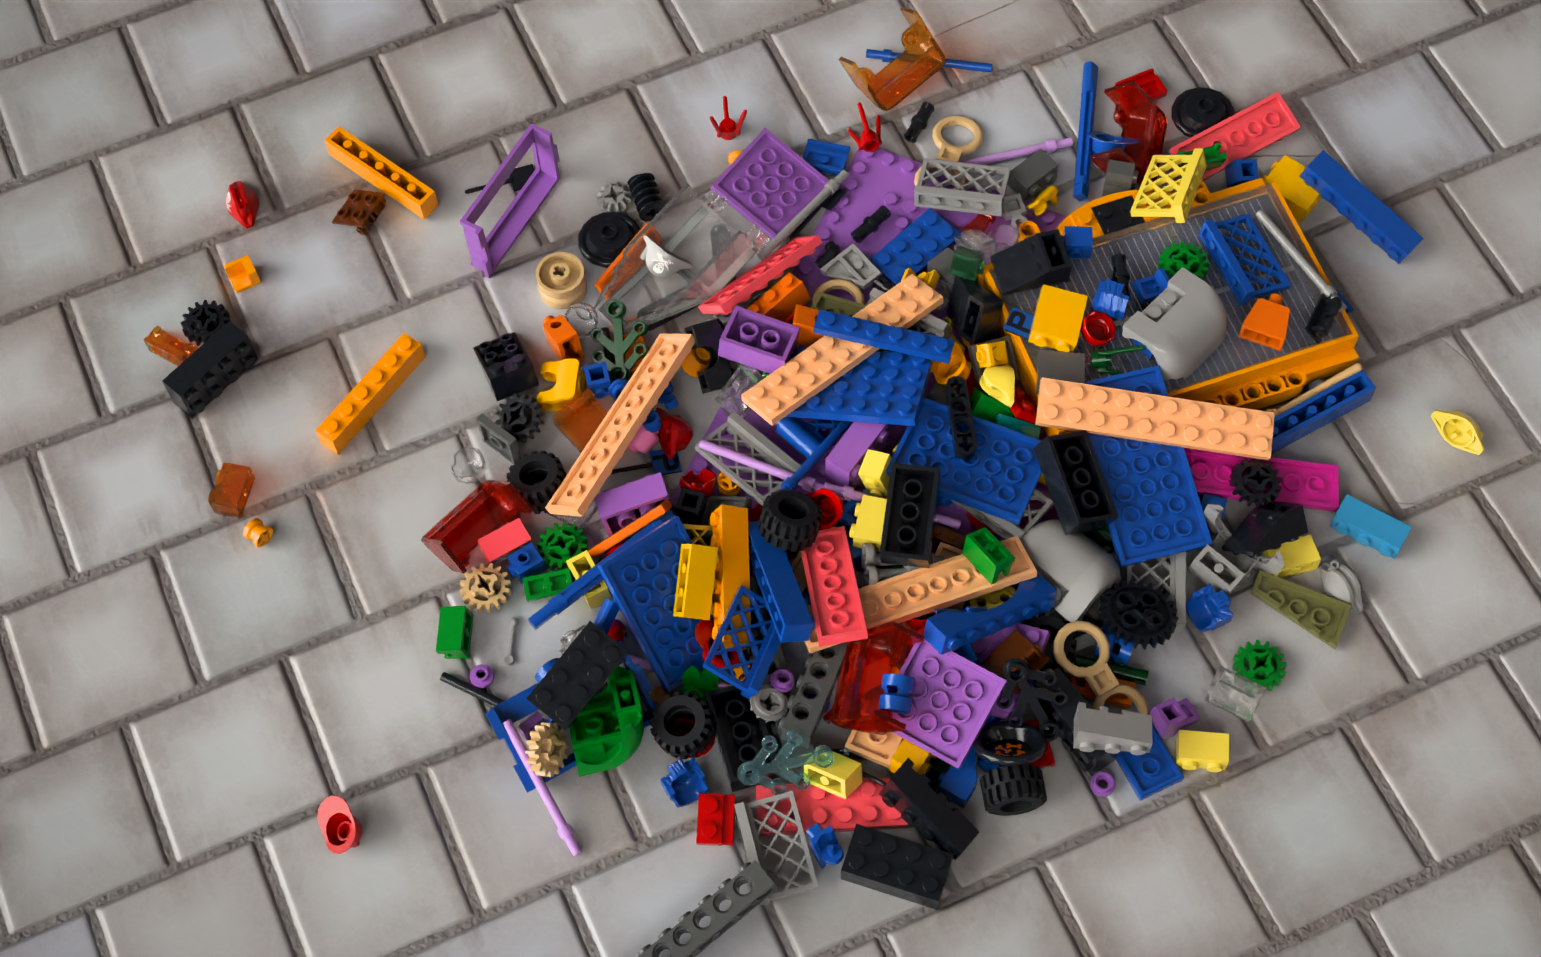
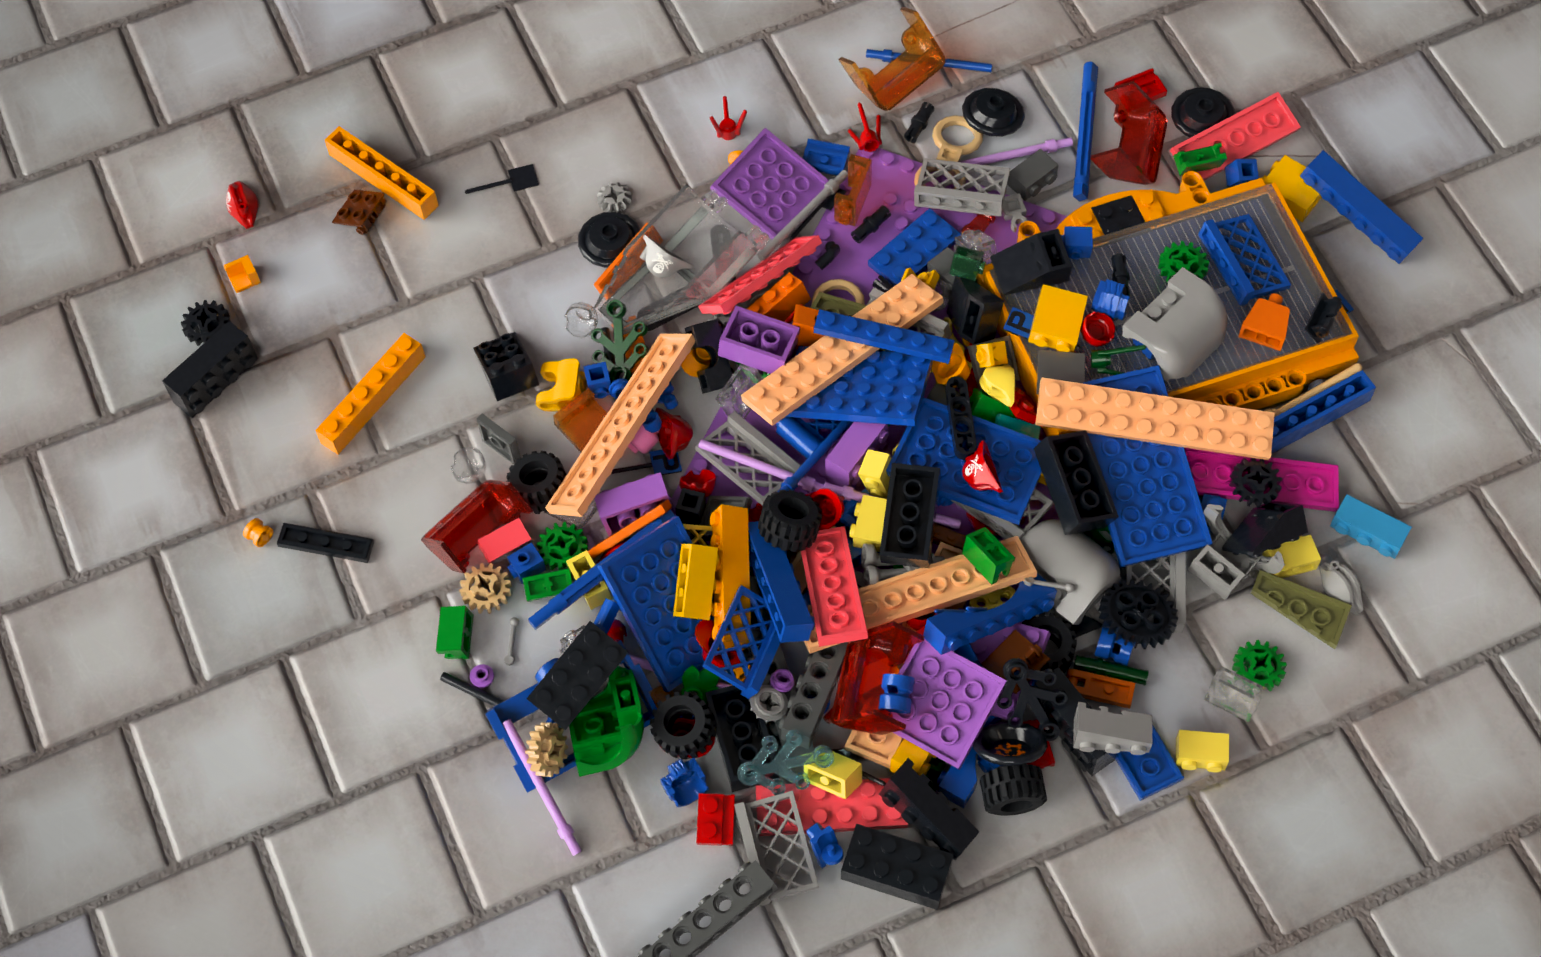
clear orange hinge [144,326,198,366] -> none
clear orange brick [208,462,255,518] -> none
piece [317,795,362,854] -> none
medium lavender piece [460,124,560,278] -> none
black gear [495,393,545,443] -> none
medium lavender plate [518,711,545,741] -> none
tan wheel [536,252,587,309] -> none
orange torso [543,315,585,363] -> none
black piece [628,173,664,222] -> none
light orange wheel [718,472,741,496] -> none
light grey wing [820,243,881,290] -> none
clear hair [986,225,1021,255] -> none
yellow piece [1026,185,1059,216] -> none
tan bar [1053,621,1149,715] -> none
blue piece [1088,132,1140,161] -> none
medium lavender plate [1090,772,1115,797] -> none
dark grey brick [1102,159,1138,197] -> none
light yellow fence [1130,148,1207,223] -> none
blue bracket [1132,268,1170,304] -> none
medium lavender brick [1149,698,1200,739] -> none
blue hair [1186,584,1234,633] -> none
light grey bar [1256,209,1347,313] -> none
light yellow hat [1431,410,1484,455] -> none
none -> black tile [277,523,374,563]
none -> clear orange panel [834,154,872,226]
none -> black piece [962,88,1025,137]
none -> red hat [962,440,1003,493]
none -> light grey hinge [1024,577,1074,592]

